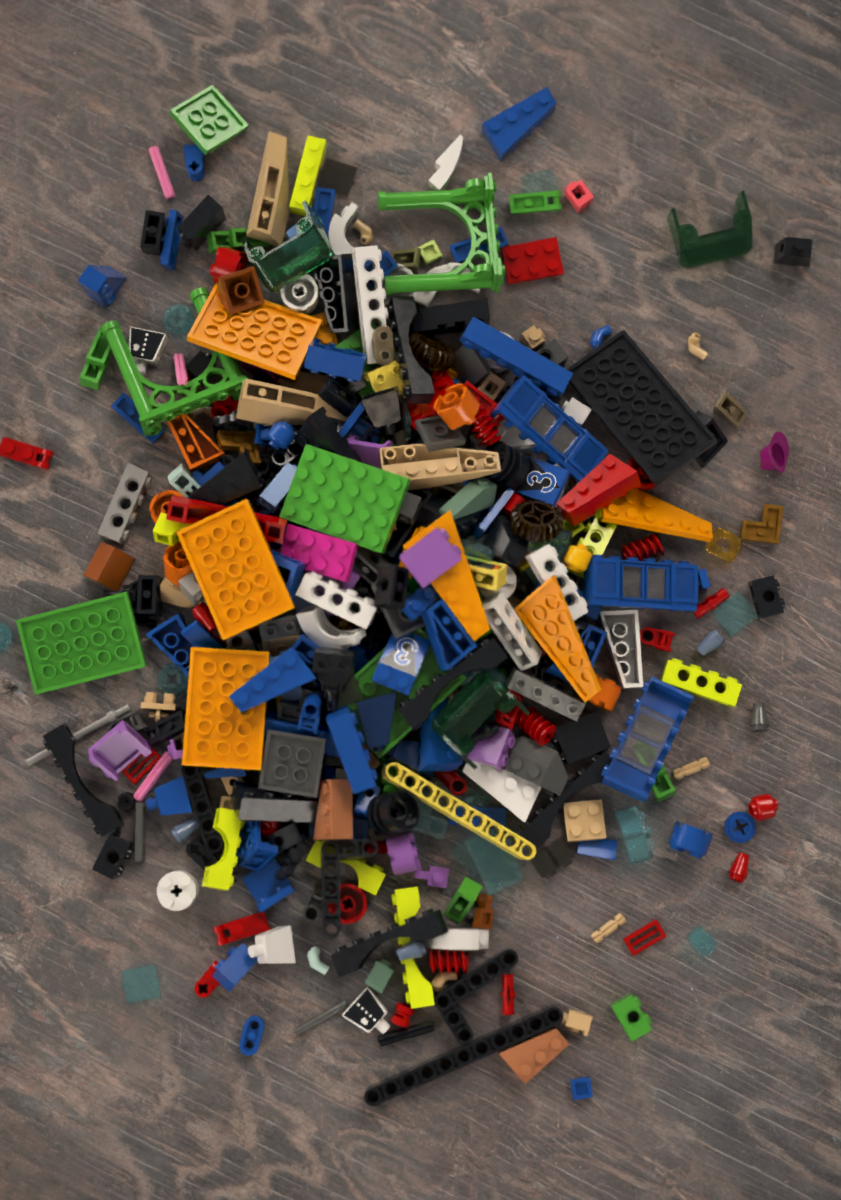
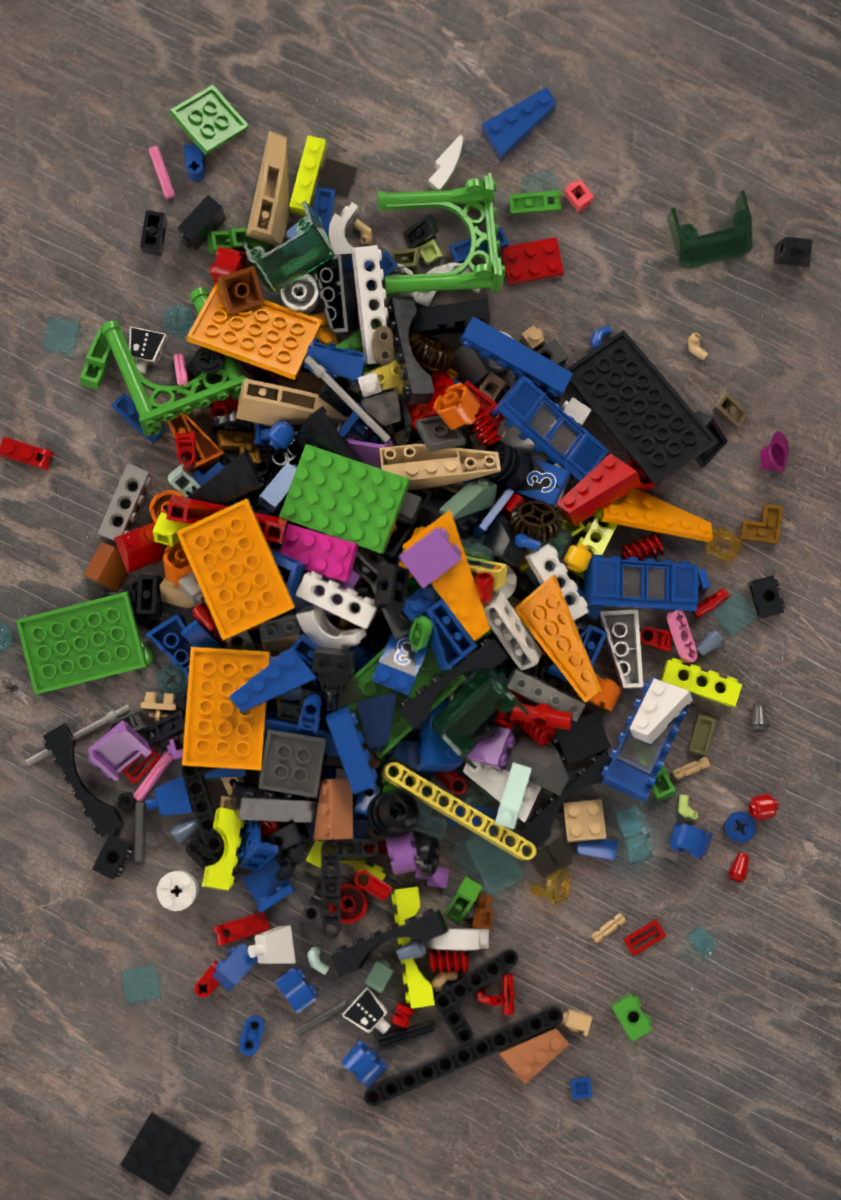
blue wedge [78,265,127,308] -> none
blue plate [160,210,184,271] -> none
none -> clear light blue piece [42,317,80,355]
none -> red slope [114,522,163,573]
none -> black plate [120,1112,202,1196]
none -> bright green arm [141,641,153,668]
none -> red piece [175,430,197,469]
none -> black gear [194,347,225,375]
none -> blue brick [275,966,318,1014]
none -> light grey bar [304,355,391,443]
none -> blue brick [341,1039,389,1088]
none -> red piece [353,870,392,902]
none -> white plate [358,372,382,397]
none -> black slope [403,214,439,249]
none -> bright green plate [409,616,432,650]
none -> black plate [416,837,439,877]
none -> red cone [474,572,494,603]
none -> red arm [475,989,503,1006]
none -> light aqua slope [495,762,532,829]
none -> red piece [511,703,573,730]
none -> blue arm [515,534,541,551]
none -> clear yellow piece [530,868,570,904]
none -> white wedge [630,678,693,744]
none -> bright pink beam [667,610,698,663]
none -> yellowish green arm [678,794,698,822]
none -> olive tile [687,714,717,756]

